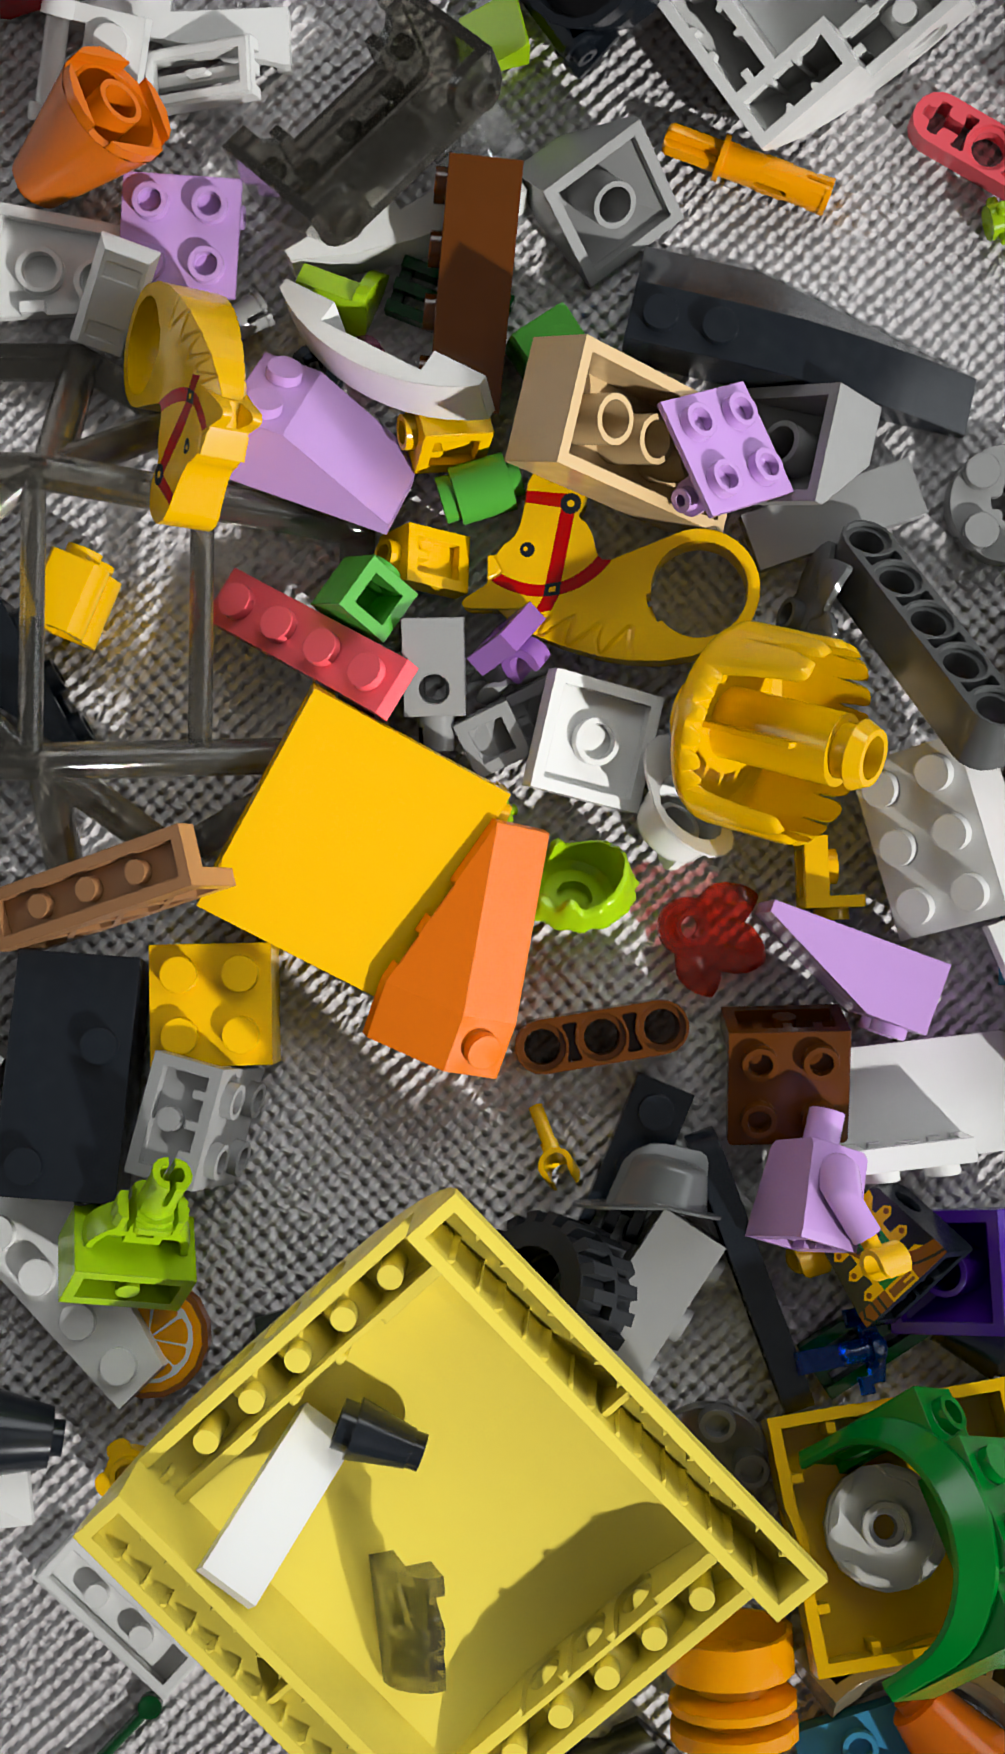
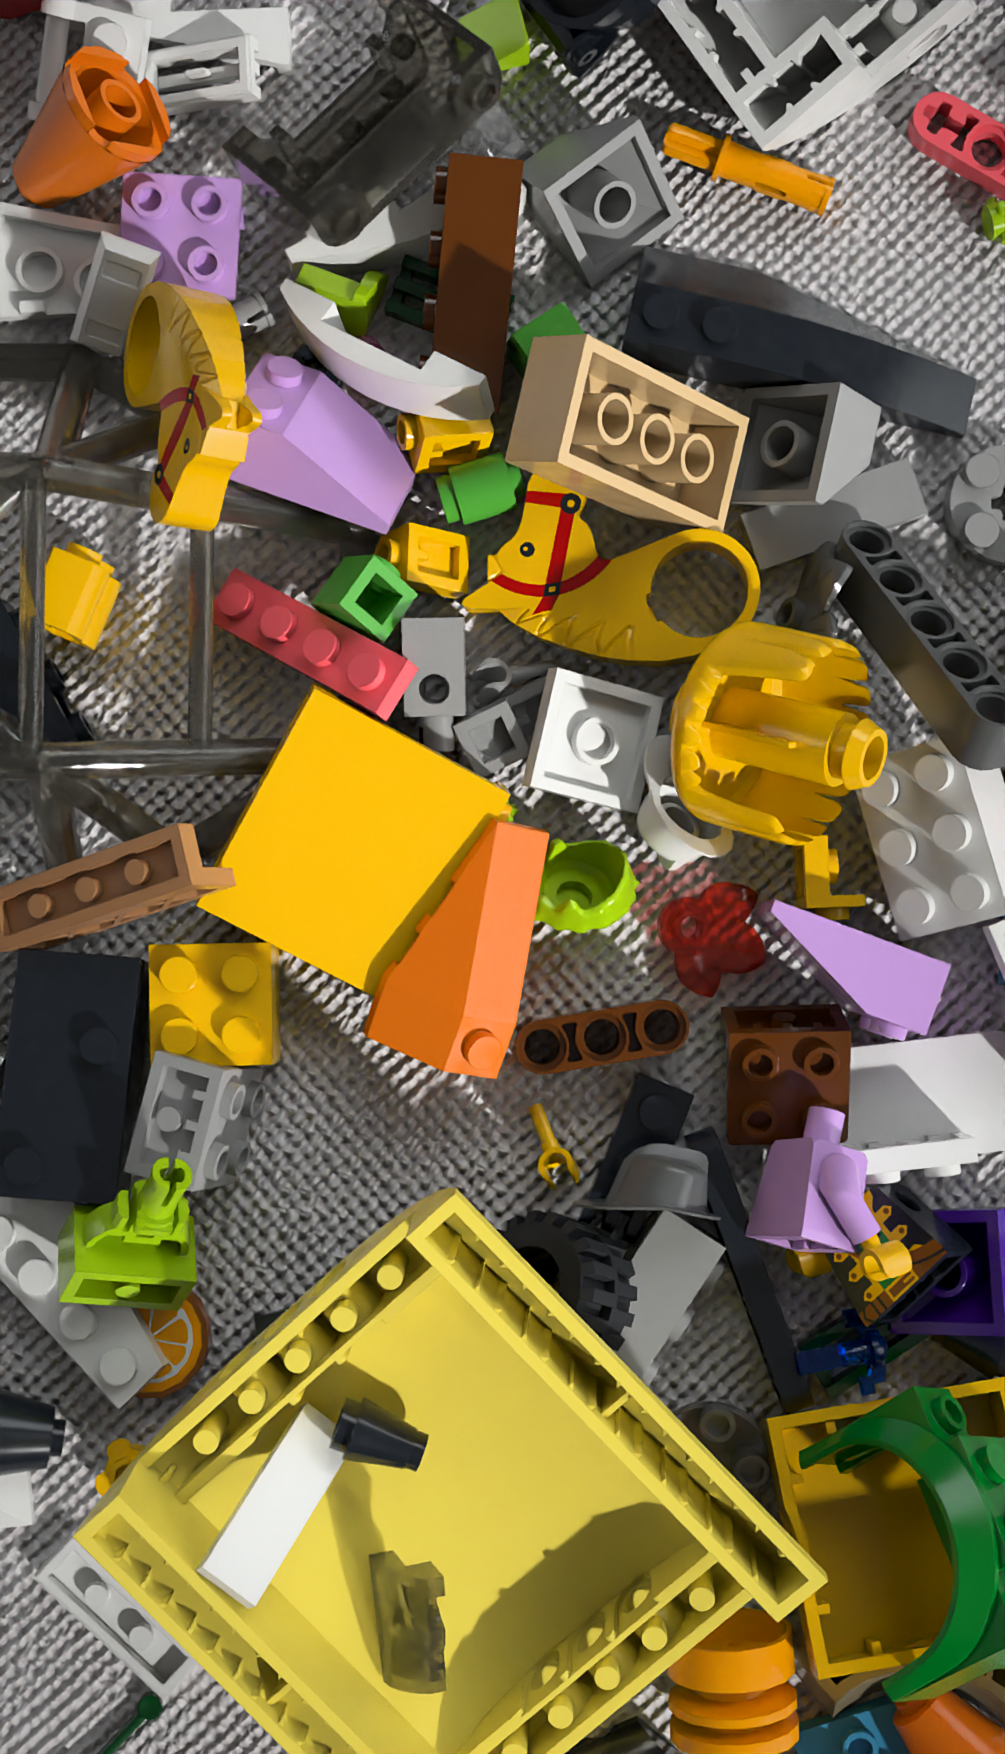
medium lavender tile [467,601,551,684] -> none
lavender hinge [657,381,794,519] -> none
white plate [822,1463,946,1593] -> none

